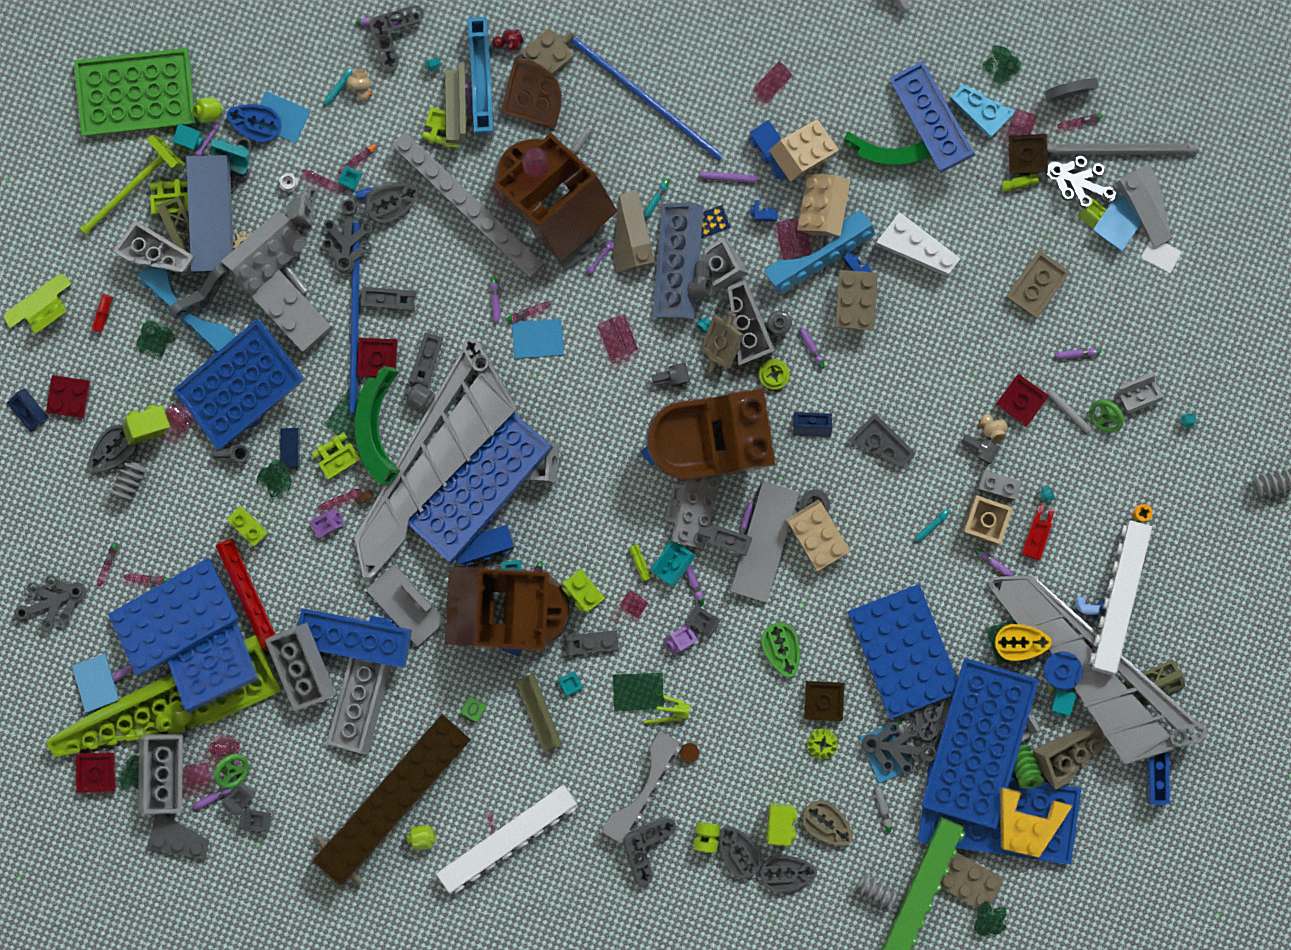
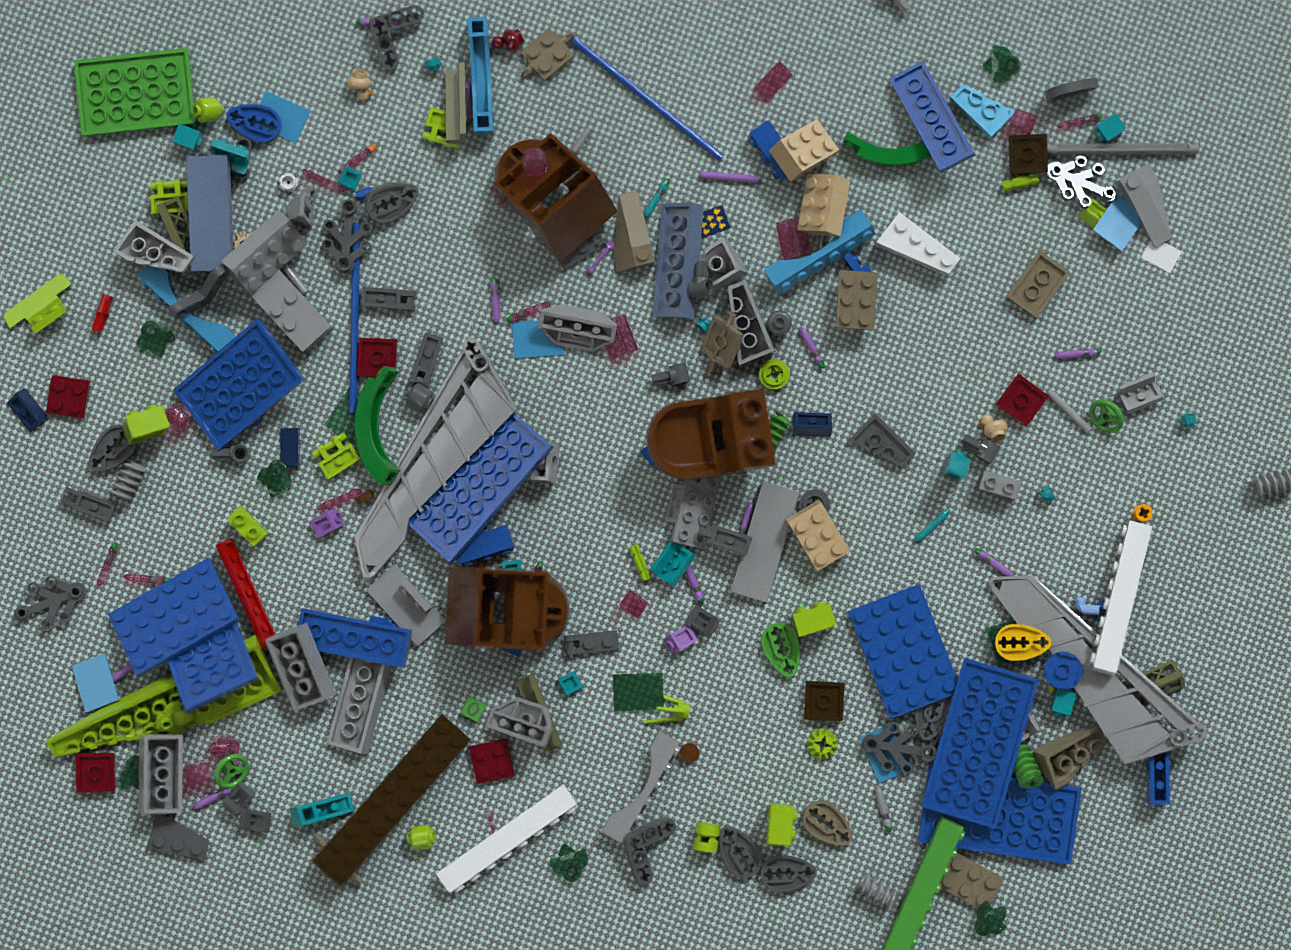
lime tile [80,135,186,235] -> none
medium lavender hinge [195,124,220,156] -> none
teal piece [324,68,354,106] -> none
light grey brick [392,132,544,280] -> none
reddish brown plate [500,57,562,128] -> none
lime bracket [562,569,605,613] -> none
blue bracket [751,200,778,222] -> none
tan brick [962,495,1013,545] -> none
yellow wing [1000,787,1072,857] -> none
red hinge [1021,504,1055,561] -> none
none -> dark grey hinge [61,487,117,522]
none -> teal slope [289,792,354,827]
none -> dark red plate [469,738,515,784]
none -> light grey wedge [485,697,552,747]
none -> light grey wedge [538,304,617,352]
none -> clear green plate [550,844,588,882]
none -> bright green piece [769,410,792,452]
none -> lime brick [791,601,836,637]
none -> teal slope [941,450,970,481]
none -> teal brick [1094,113,1126,143]

